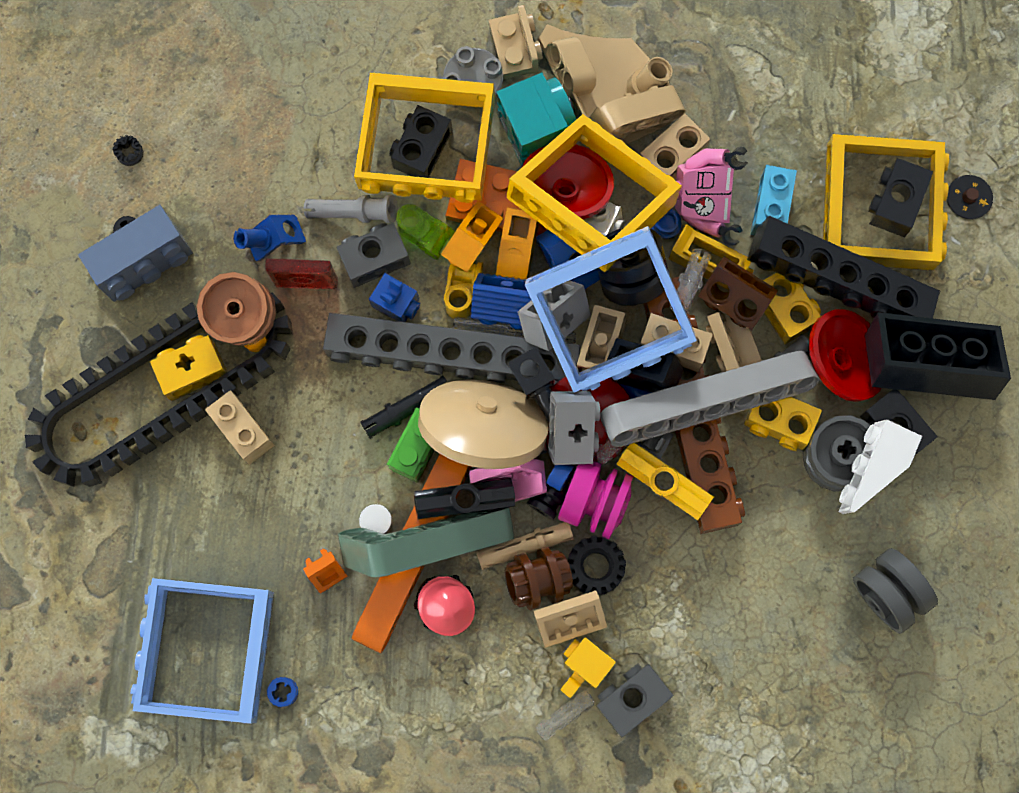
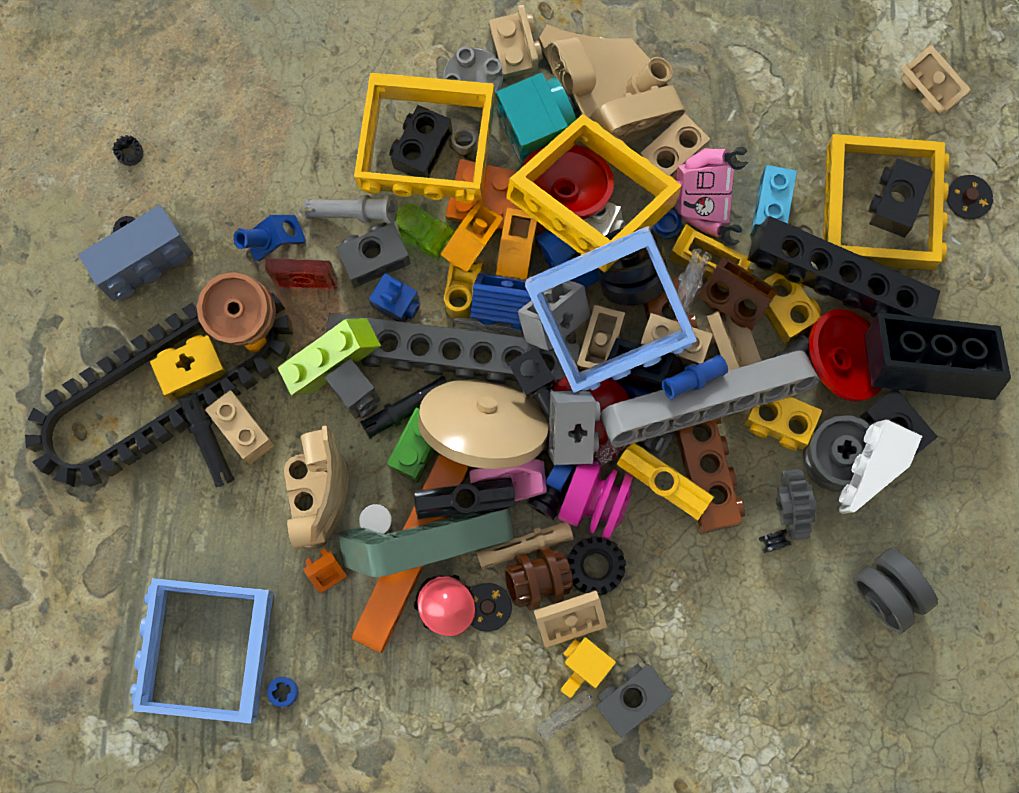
none -> black pin [178,391,235,487]
none -> lime arch [277,318,381,395]
none -> tan panel [284,425,349,550]
none -> dark grey brick [325,358,380,419]
none -> light grey hinge [451,128,476,156]
none -> piece [471,583,512,632]
none -> blue pin [662,355,728,399]
none -> black bush [759,529,792,553]
none -> dark grey gear [776,468,817,540]
none -> tan bracket [900,44,972,116]

